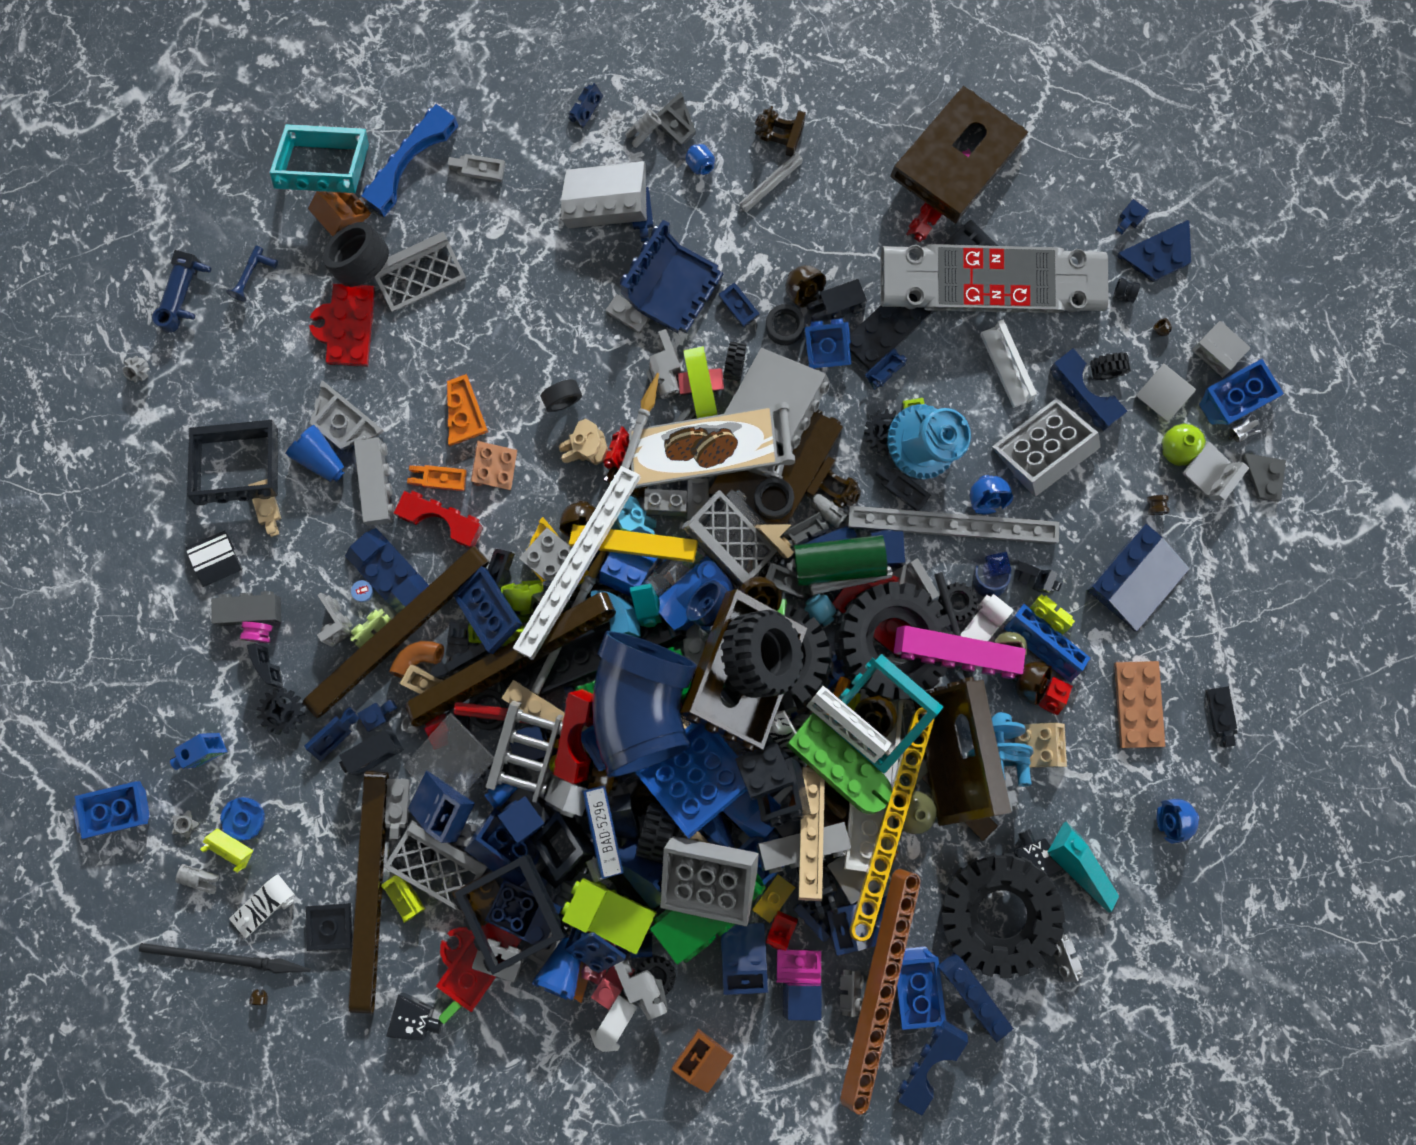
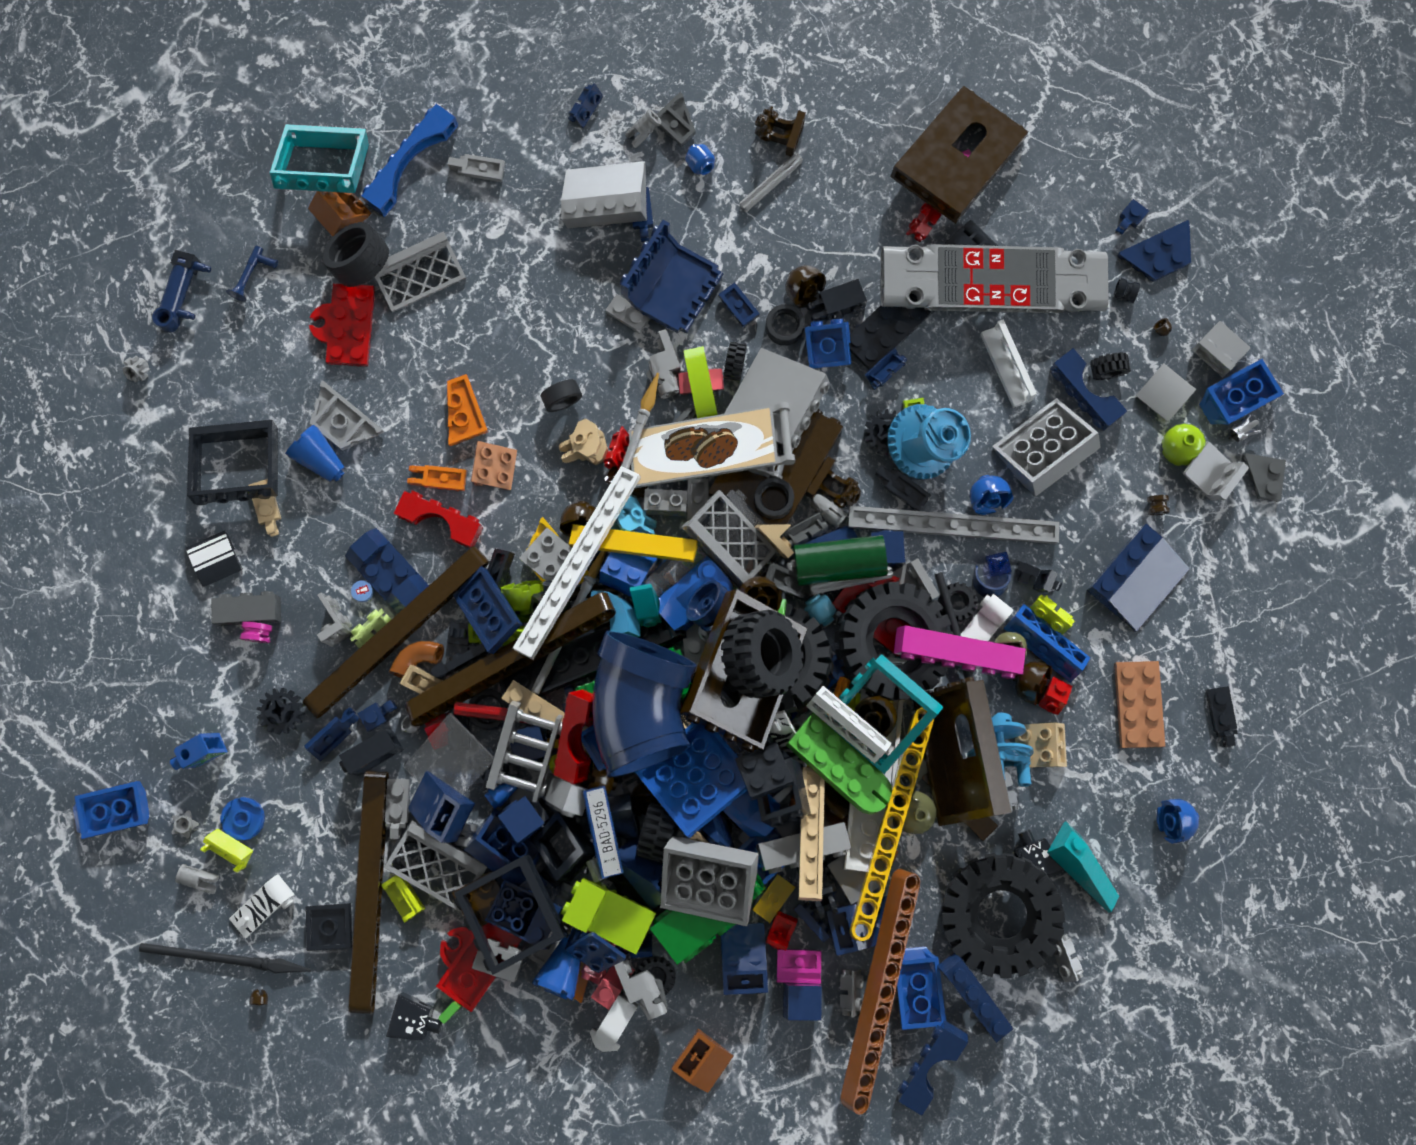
black slope [247,643,283,688] -> none
light grey brick [354,437,395,526] -> none

